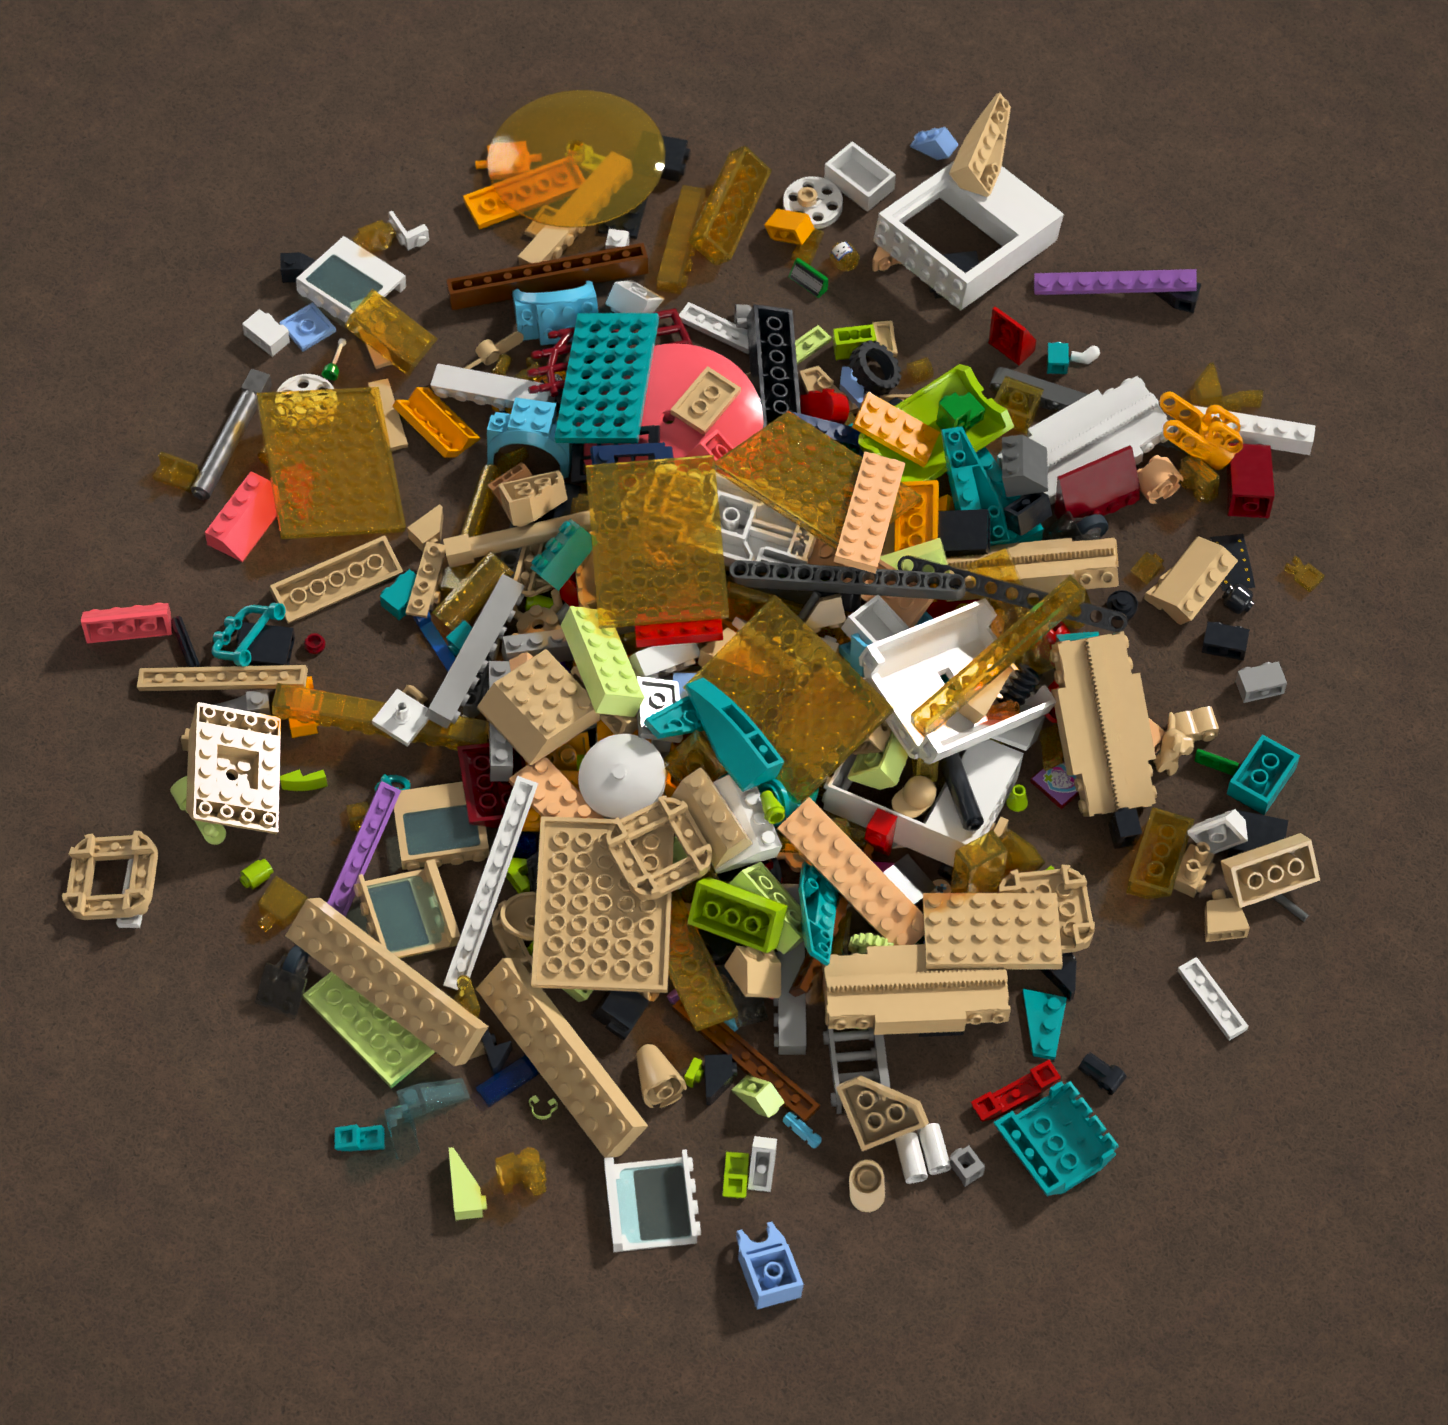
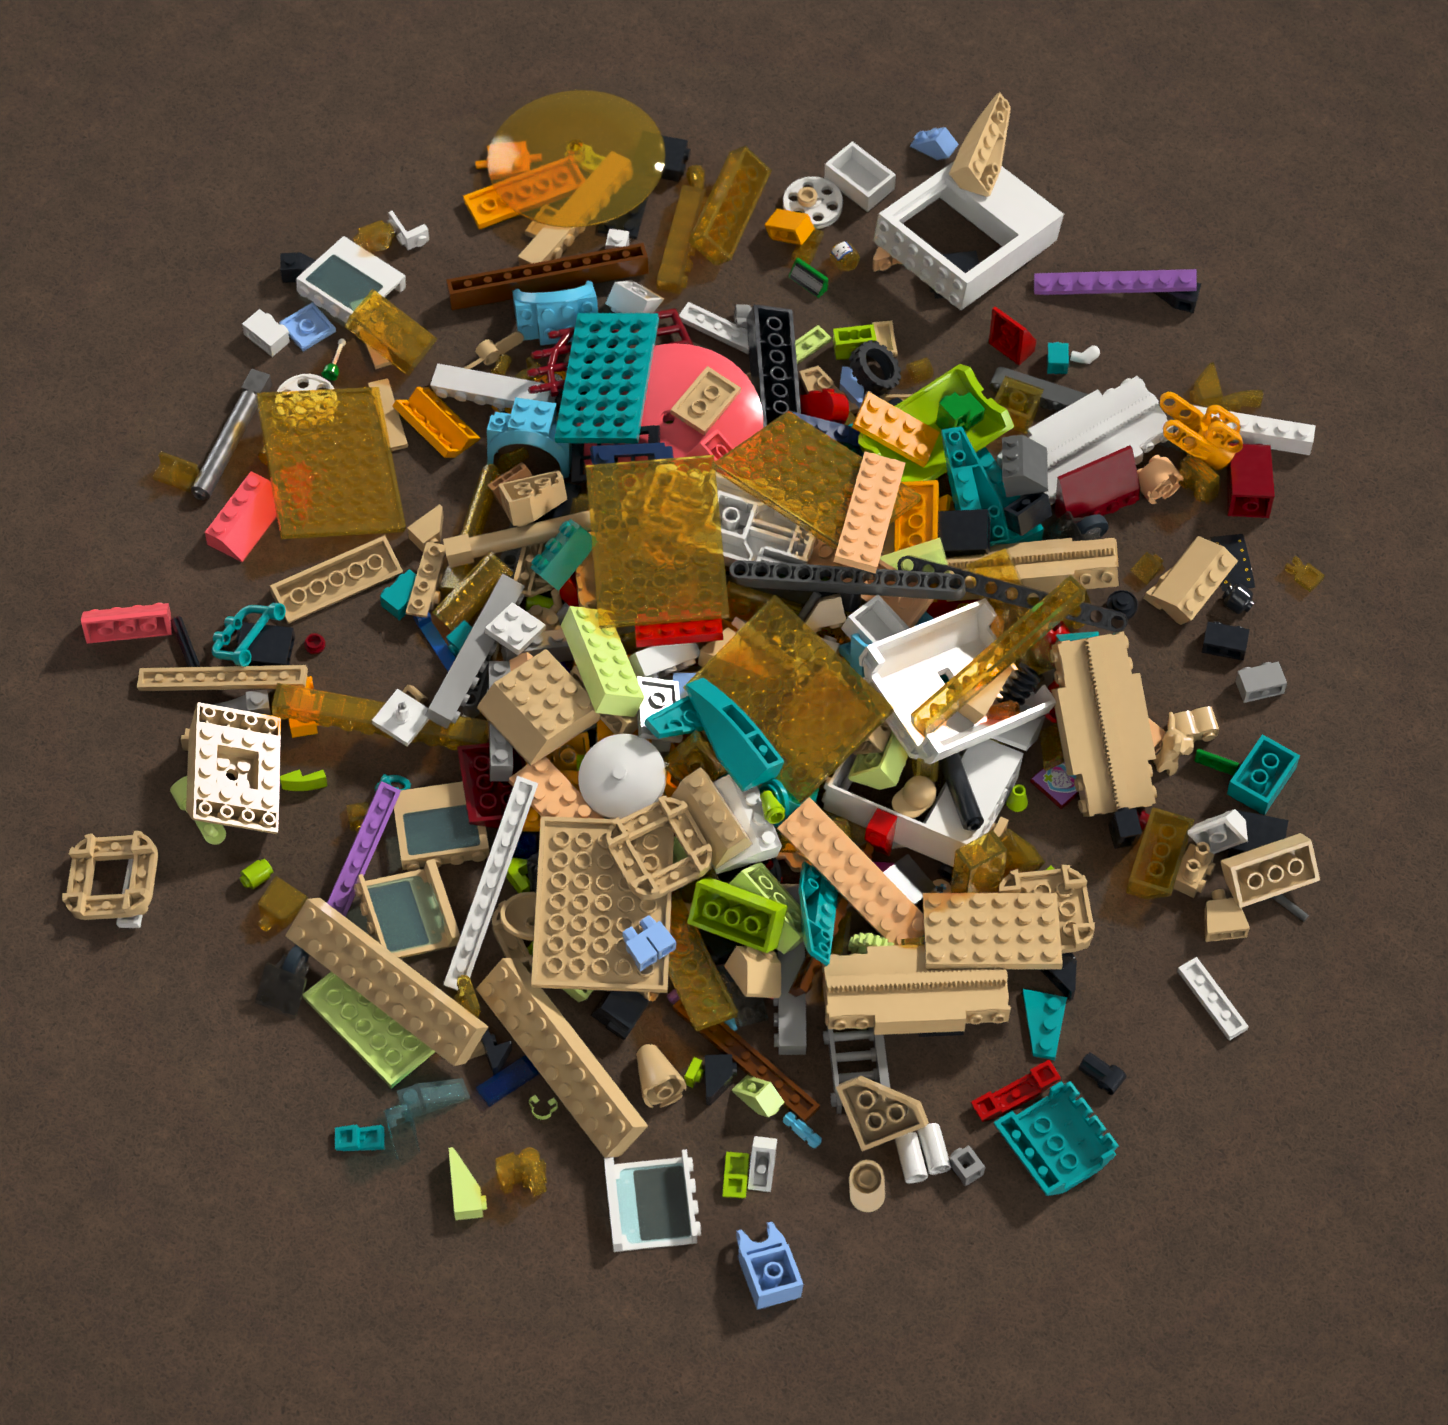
none -> white plate [485,602,546,655]
none -> light blue hips [622,915,676,972]
none -> clear yellow cone [686,165,705,196]
none -> clear yellow tile [901,937,924,948]
none -> dark red plate [1137,809,1150,831]

